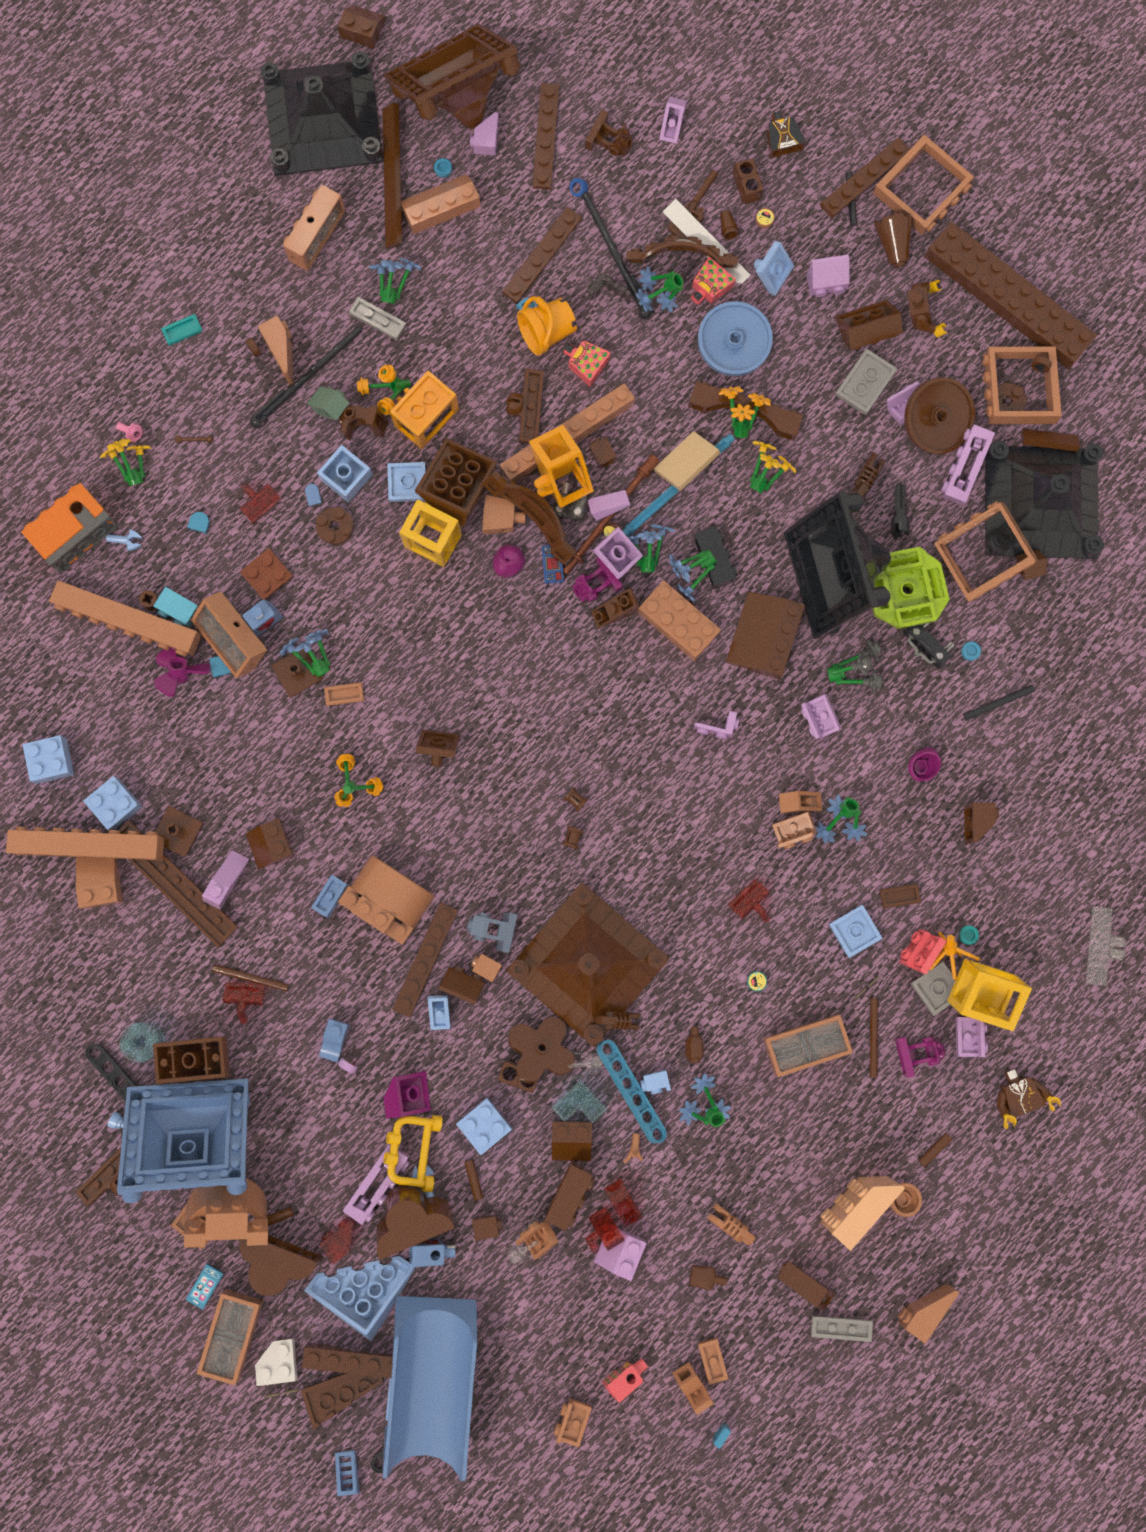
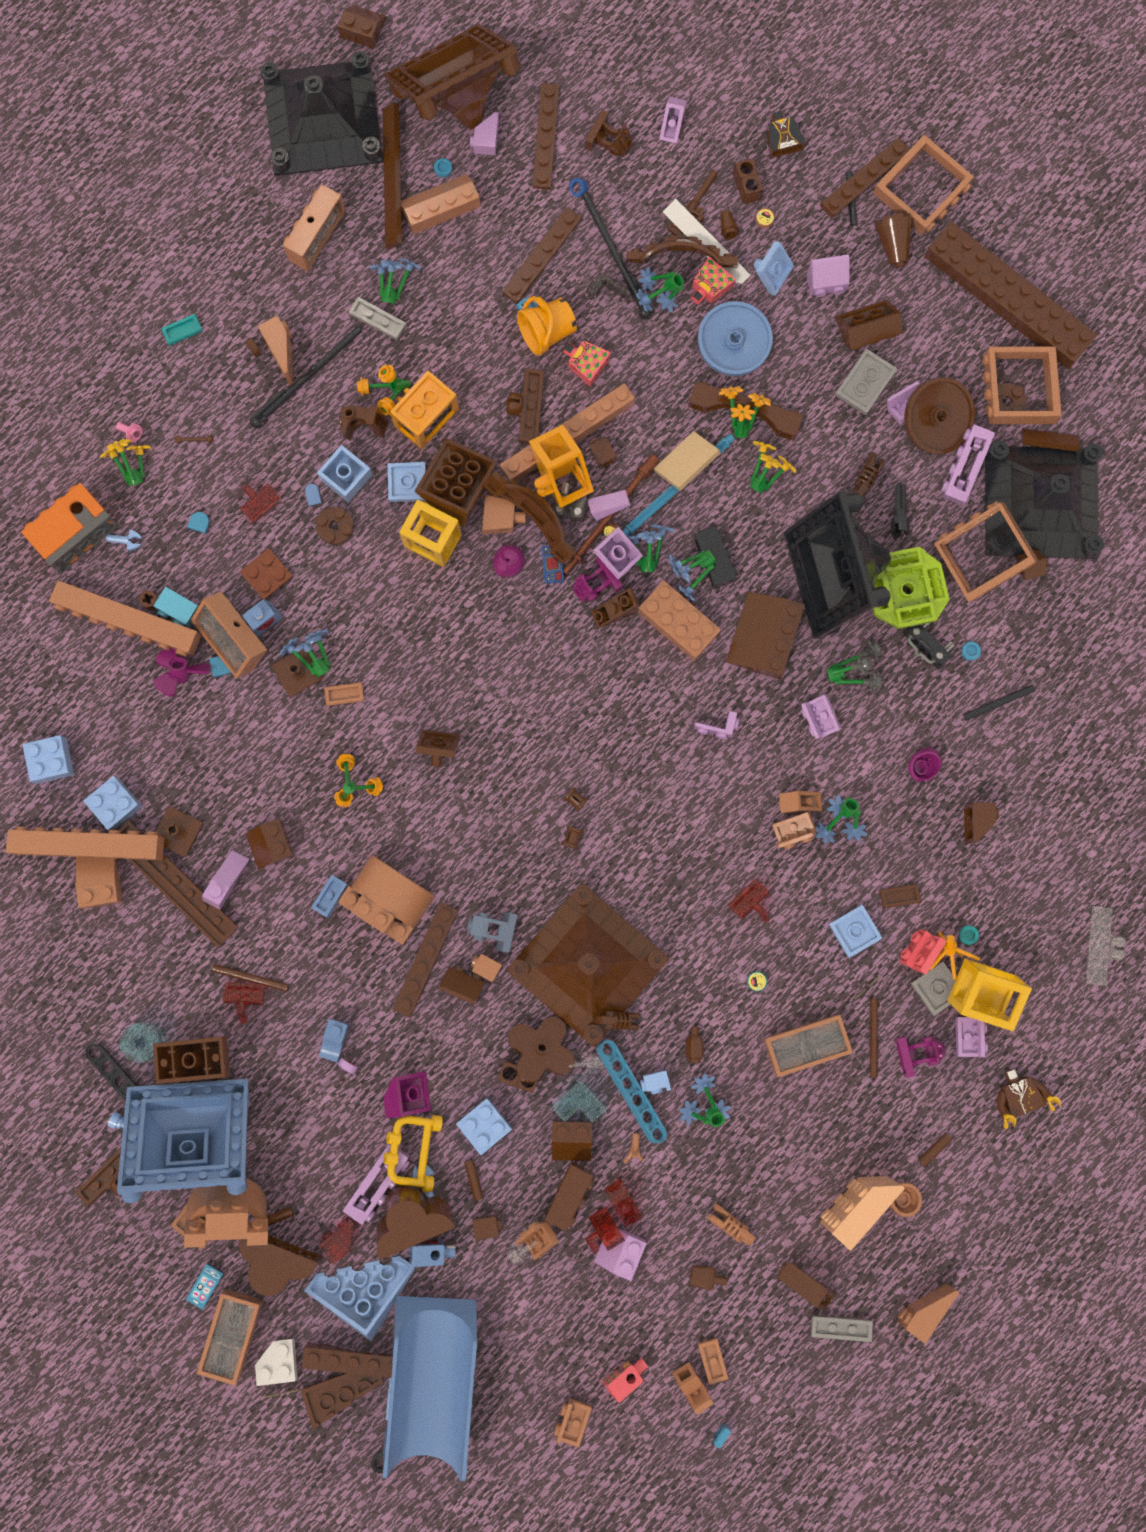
sand green brick [307,386,349,420] -> none
medium blue slope [335,1450,360,1496] -> none
light blue slope [428,995,450,1030] -> none
reddish brown torso [907,280,947,337] -> none
reddish brown tile [1031,356,1052,373] -> none

